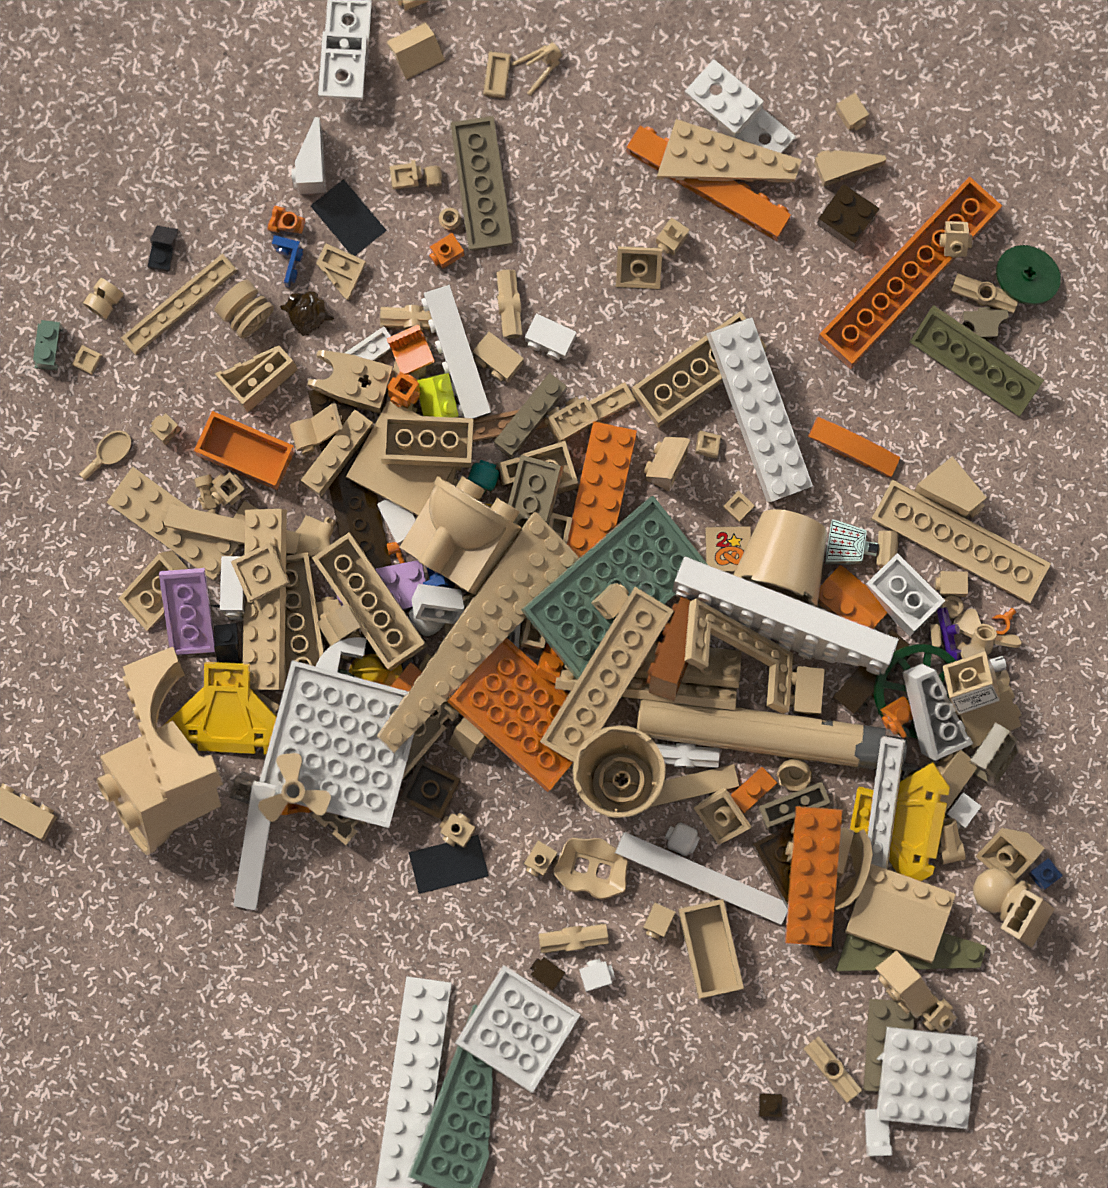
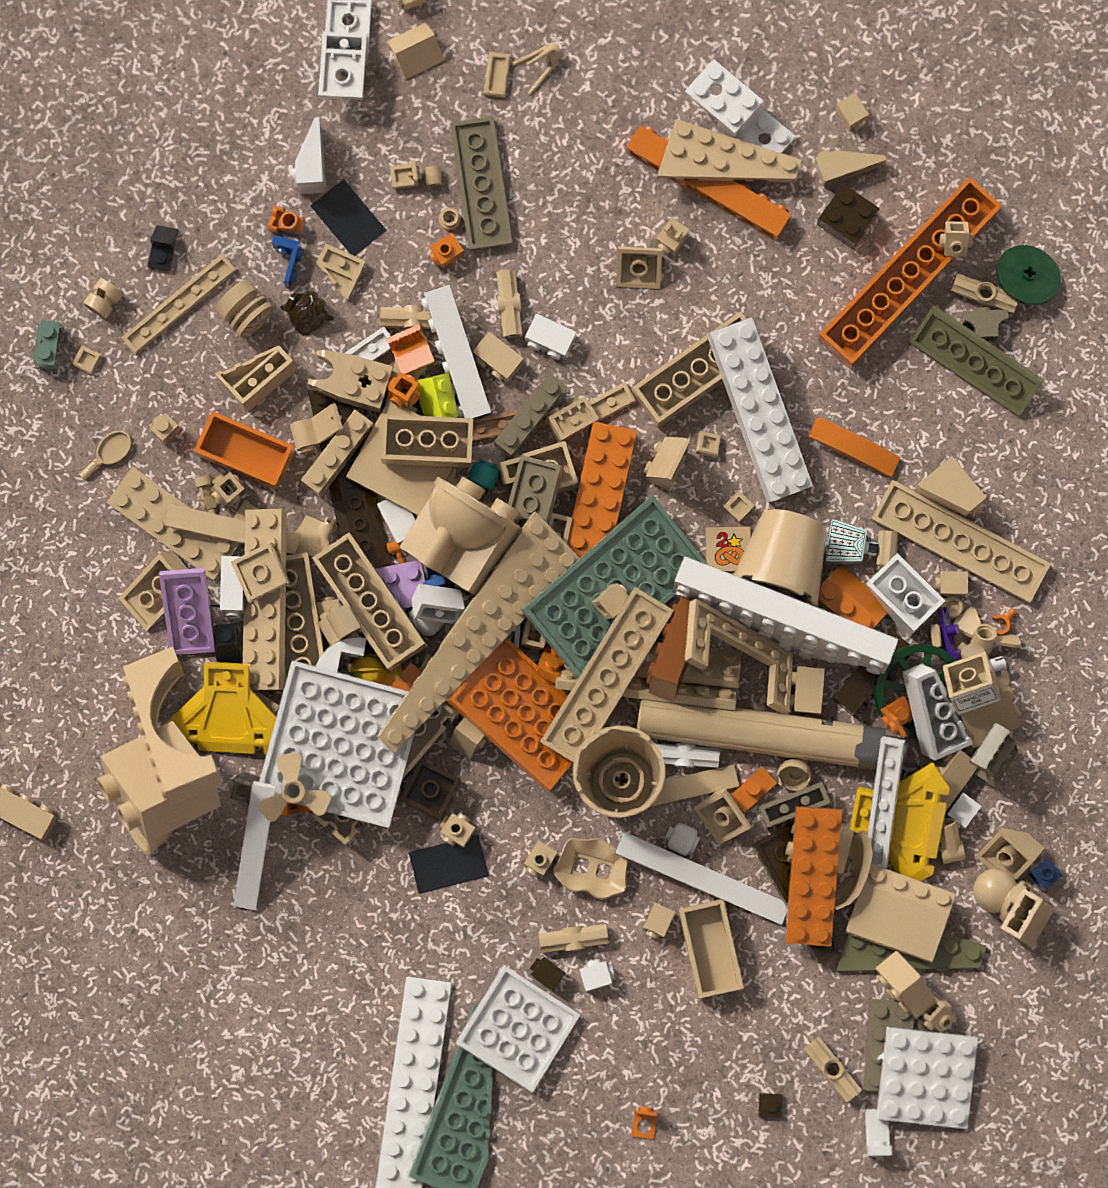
none -> orange bracket [632,1106,658,1139]

